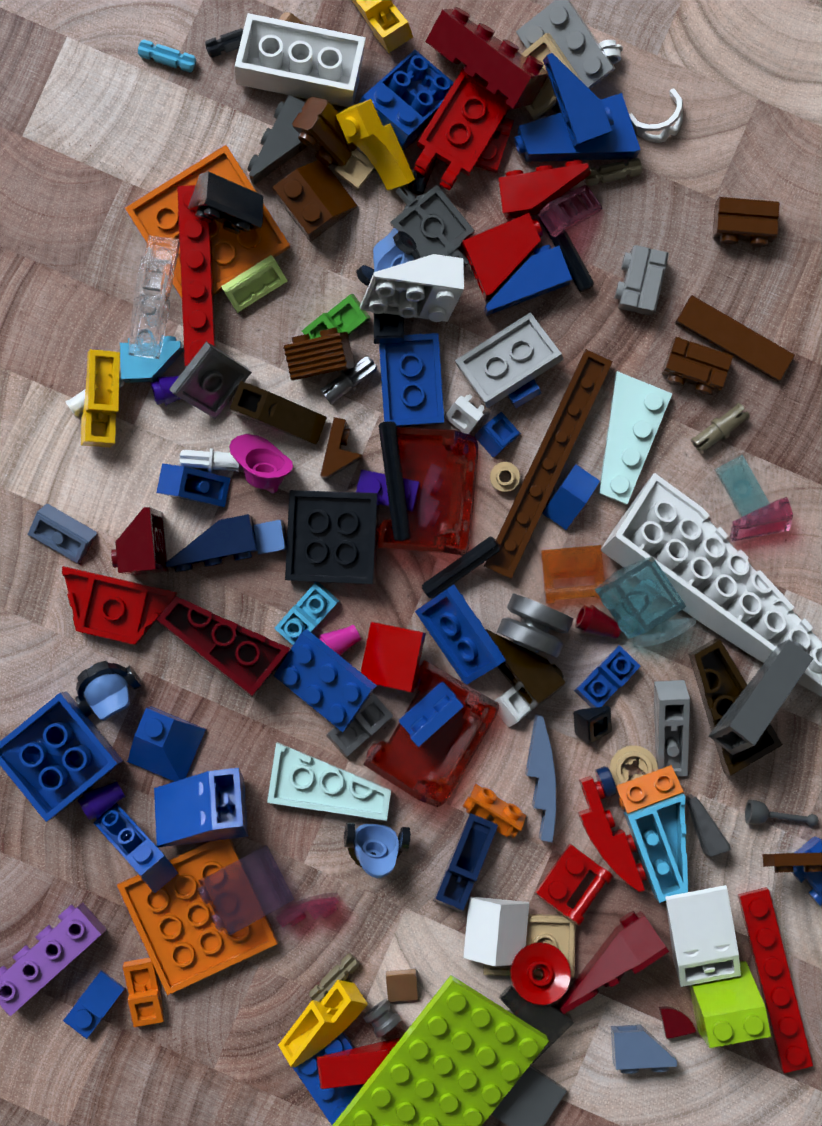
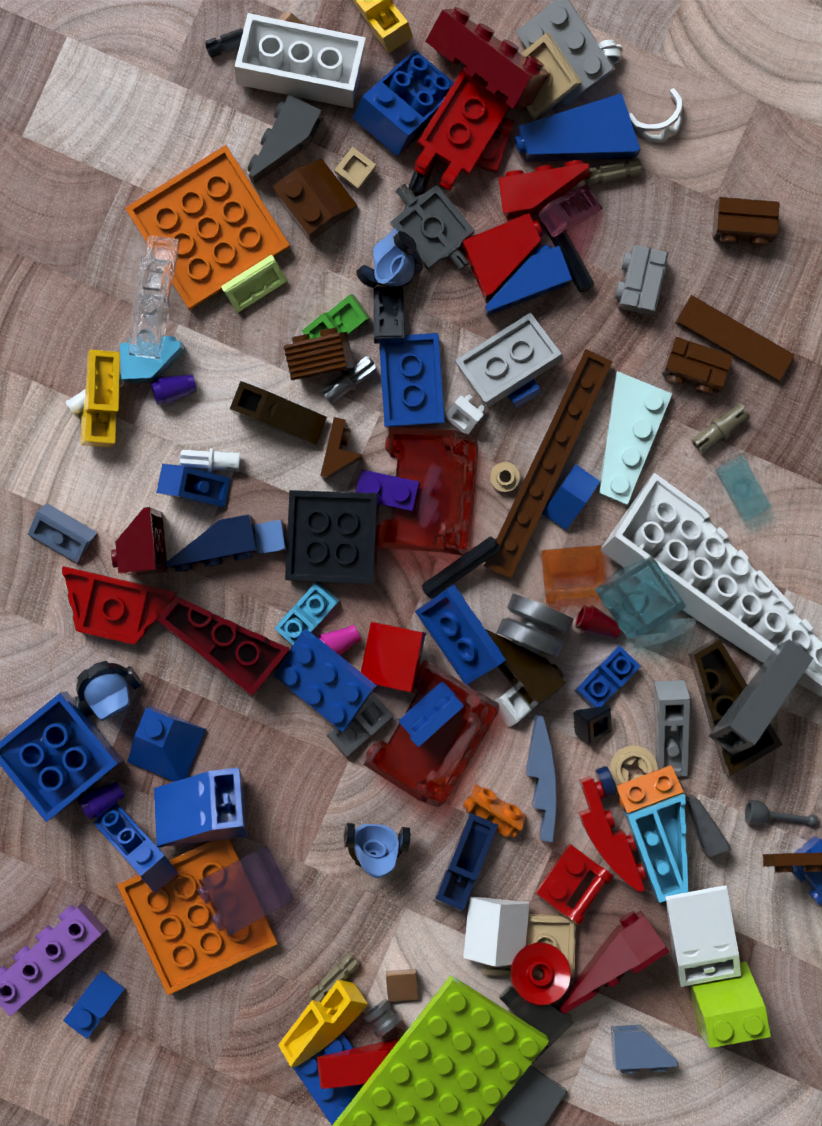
orange slope [123,957,164,1028] -> none
medium azure axle [138,39,196,73] -> none
flat silver plate [170,341,252,419] -> none
red plate [177,185,215,367] -> none
black slope [188,171,263,234] -> none
dark pink piece [229,434,293,494] -> none
light aqua wing [267,742,391,821] -> none
clear pink slope [276,893,340,928] -> none
reddish brown brick [292,97,357,166] -> none
yellow slope [336,99,415,190] -> none
white slope [360,254,464,322] -> none
black axle [378,421,411,541] -> none
blue slope [475,412,521,457] -> none
blue slope [543,53,614,147] -> none
dark red tile [659,1006,696,1039] -> none
clear pink slope [730,497,793,542] -> none
red plate [737,887,813,1073] -> none

